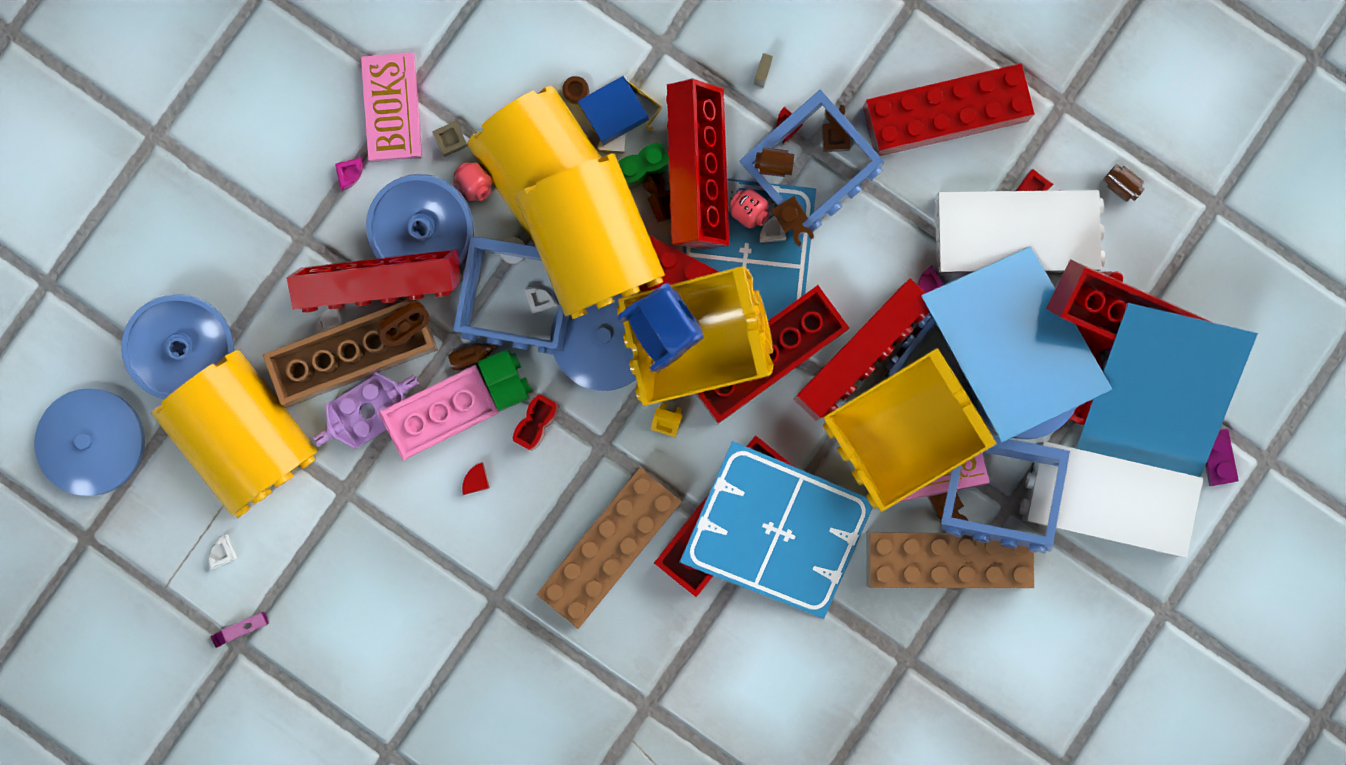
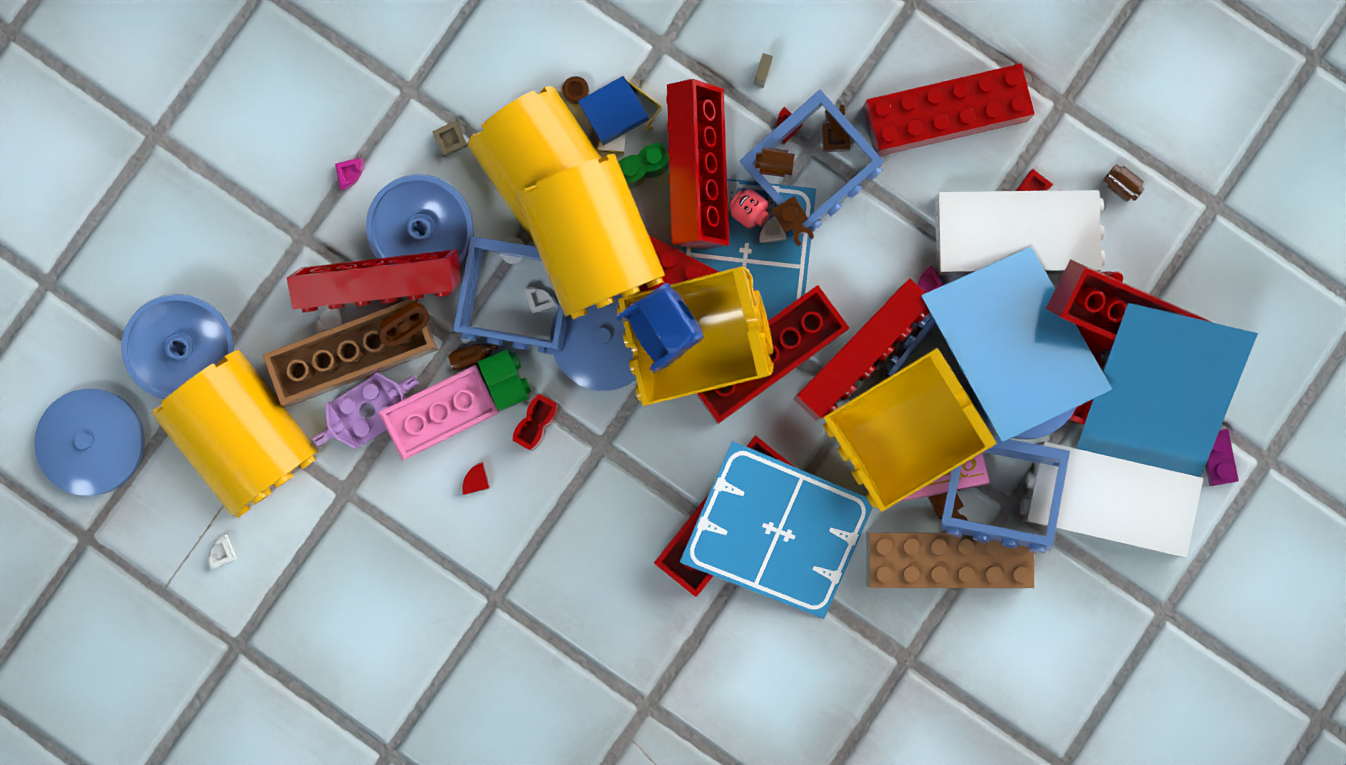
magenta piece [210,611,269,648] -> none
bright pink tile [361,52,422,162] -> none
coral head [453,162,493,202] -> none
medium nougat brick [536,468,682,629] -> none
reddish brown plate [642,174,671,222] -> none
yellow tile [650,402,683,438] -> none

